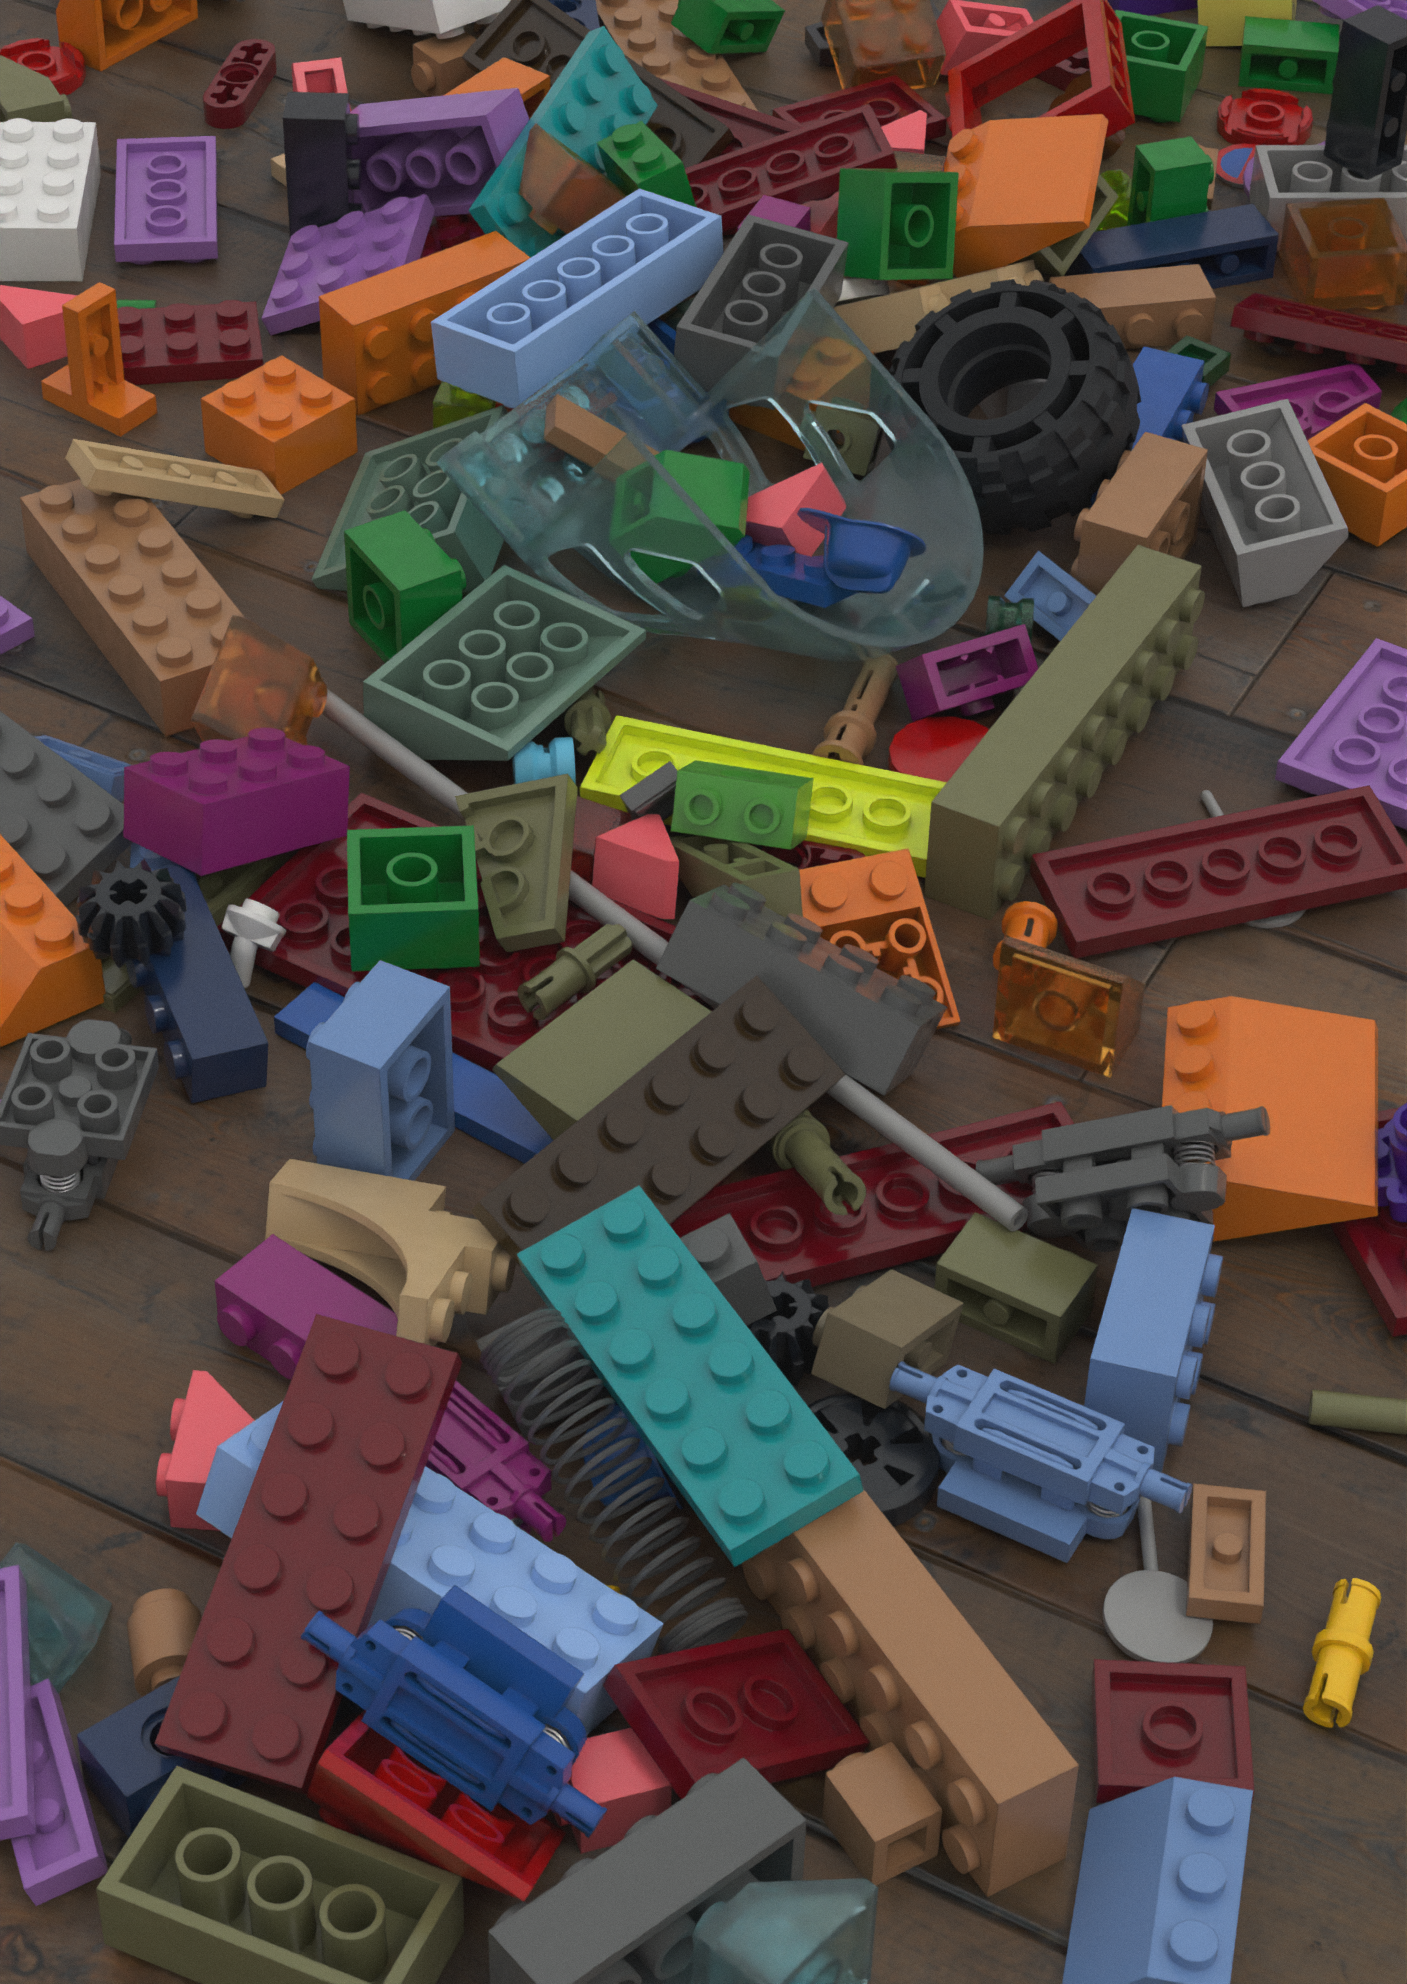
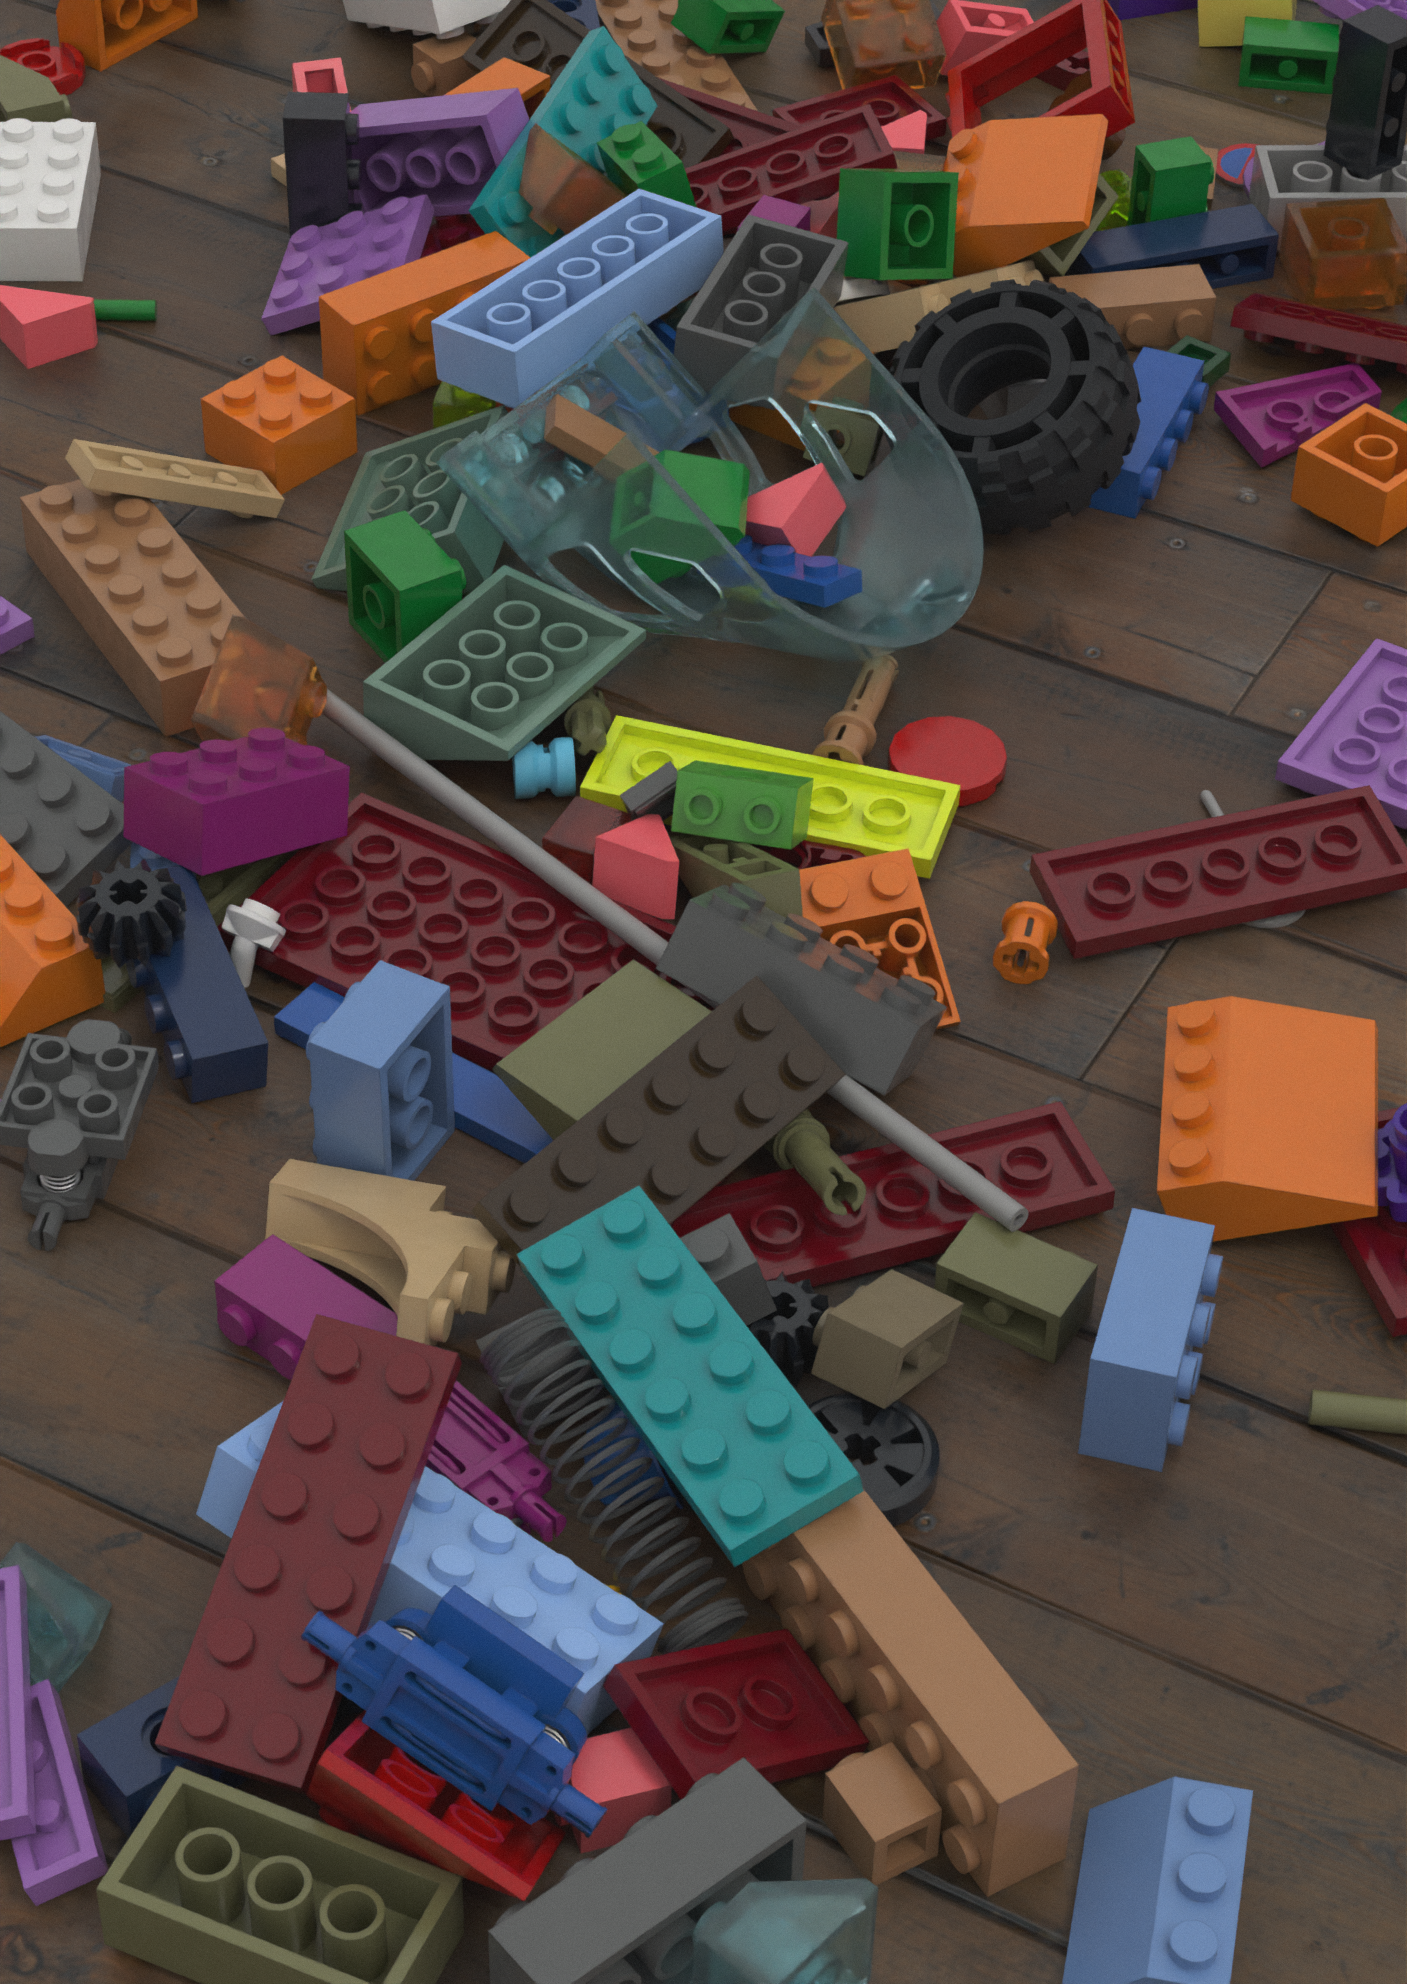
orange bracket [41,282,157,437] -> none
medium lavender plate [114,136,218,265] -> none
dark red plate [117,300,263,385] -> none
medium nougat brick [127,1588,202,1697] -> none
coral slope [156,1370,255,1531] -> none
dark red beam [203,39,277,129] -> none
green brick [347,825,480,971] -> none
olive wing [455,774,578,952] -> none
olive axle [517,924,633,1021] -> none
blue piece [797,508,927,594] -> none
medium blue piece [889,1361,1192,1563] -> none
magenta brick [896,624,1038,721] -> none
olive brick [924,545,1205,920] -> none
dark grey piece [976,1105,1270,1252] -> none
clear green wheel [985,595,1034,642] -> none
clear orange slope [992,935,1145,1078] -> none
medium blue plate [1004,551,1097,641] -> none
medium nougat brick [1070,432,1208,595] -> none
dark red plate [1091,1659,1255,1808] -> none
light grey piece [1102,1496,1213,1663] -> none
green brick [1115,10,1208,123] -> none
light grey slope [1181,399,1349,607] -> none
medium nougat plate [1186,1483,1266,1624] -> none
red tile [1216,88,1313,145] -> none
yellow pin [1303,1578,1382,1728] -> none

